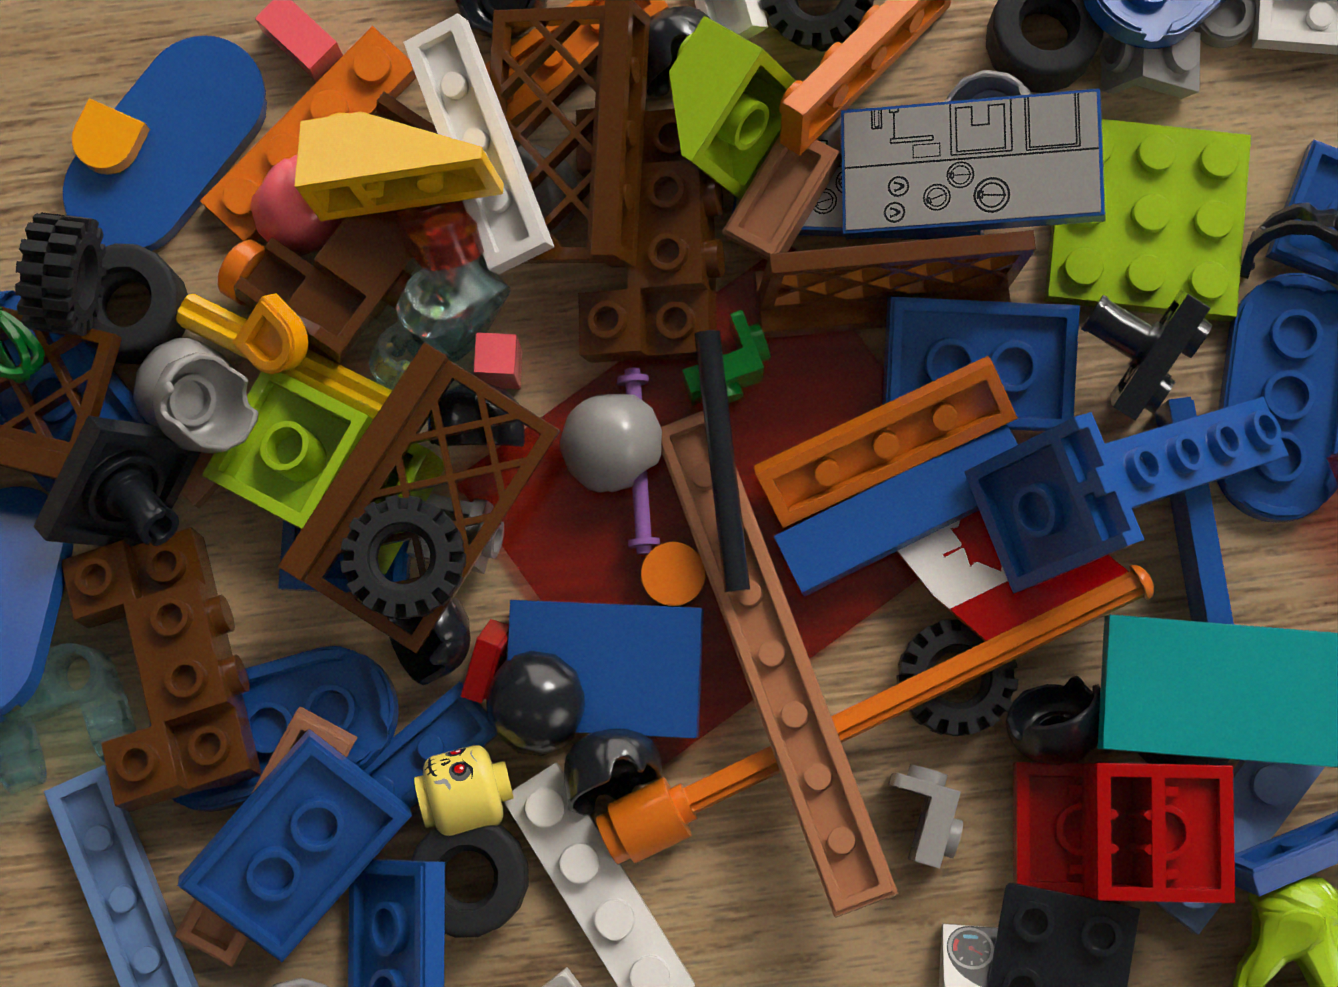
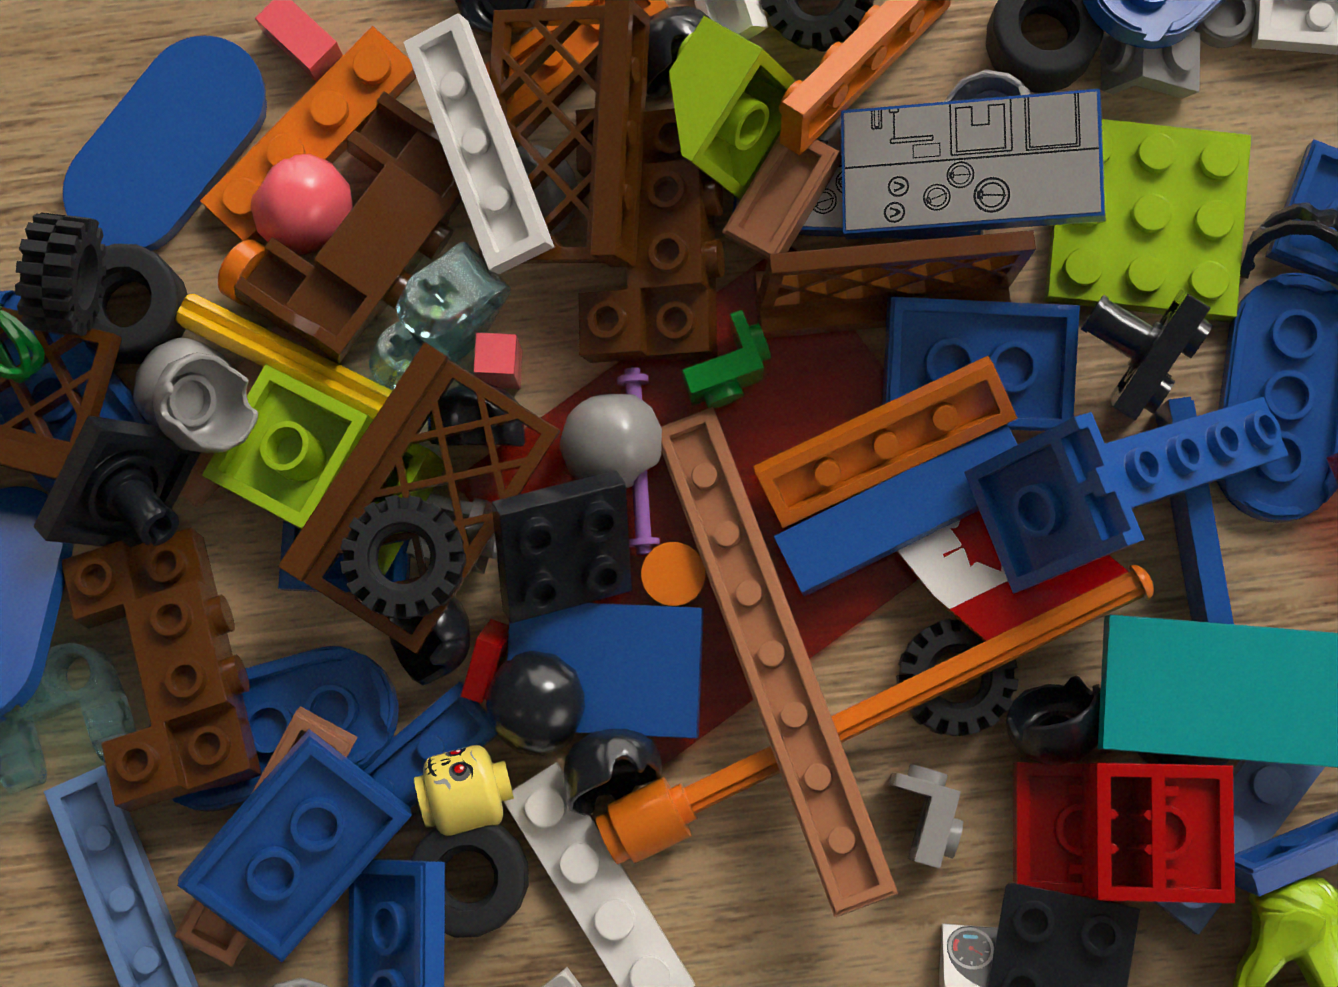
light orange tile [72,98,150,175] -> none
light orange tile [232,293,308,374] -> none
yellow slope [295,112,504,221] -> none
clear red plate [395,200,484,271] -> none
black bar [694,330,750,592] -> none
none -> black plate [491,470,632,623]

